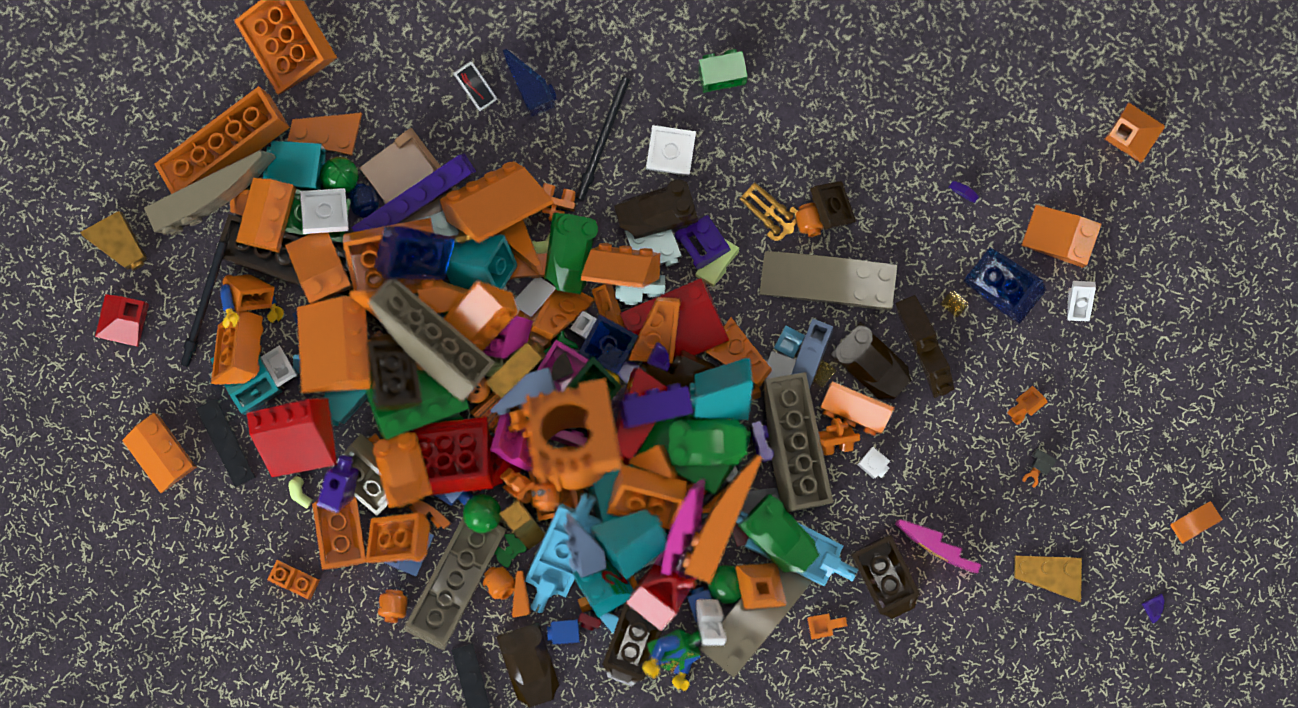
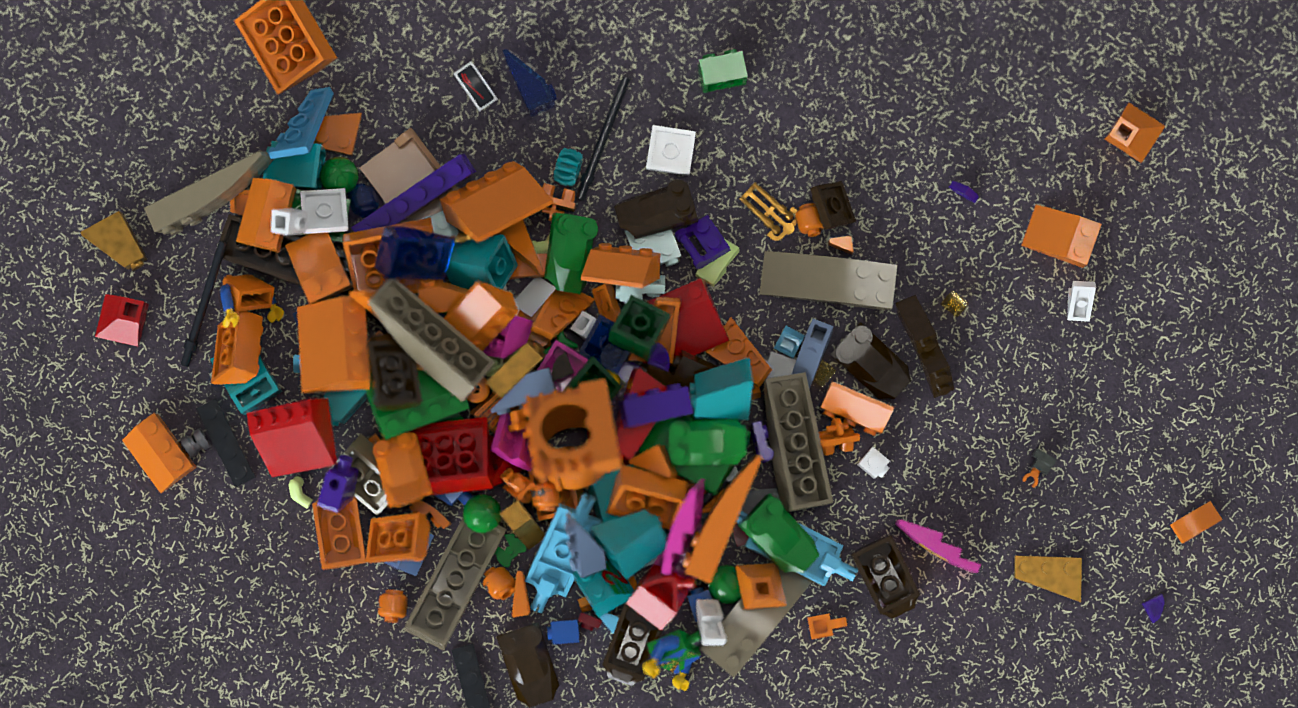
orange slope [154,86,290,194] -> none
white slope [261,345,298,387] -> none
orange slope [267,560,320,600] -> none
dark pink plate [550,430,587,449] -> none
clear blue slope [963,247,1047,324] -> none
orange plate [1007,386,1048,425] -> none
none -> flat silver wheel [181,428,211,458]
none -> dark azure wing [267,87,334,159]
none -> white brick [271,208,307,235]
none -> teal gear [553,148,583,186]
none -> dark green slope [608,295,671,361]
none -> slope [828,236,854,255]

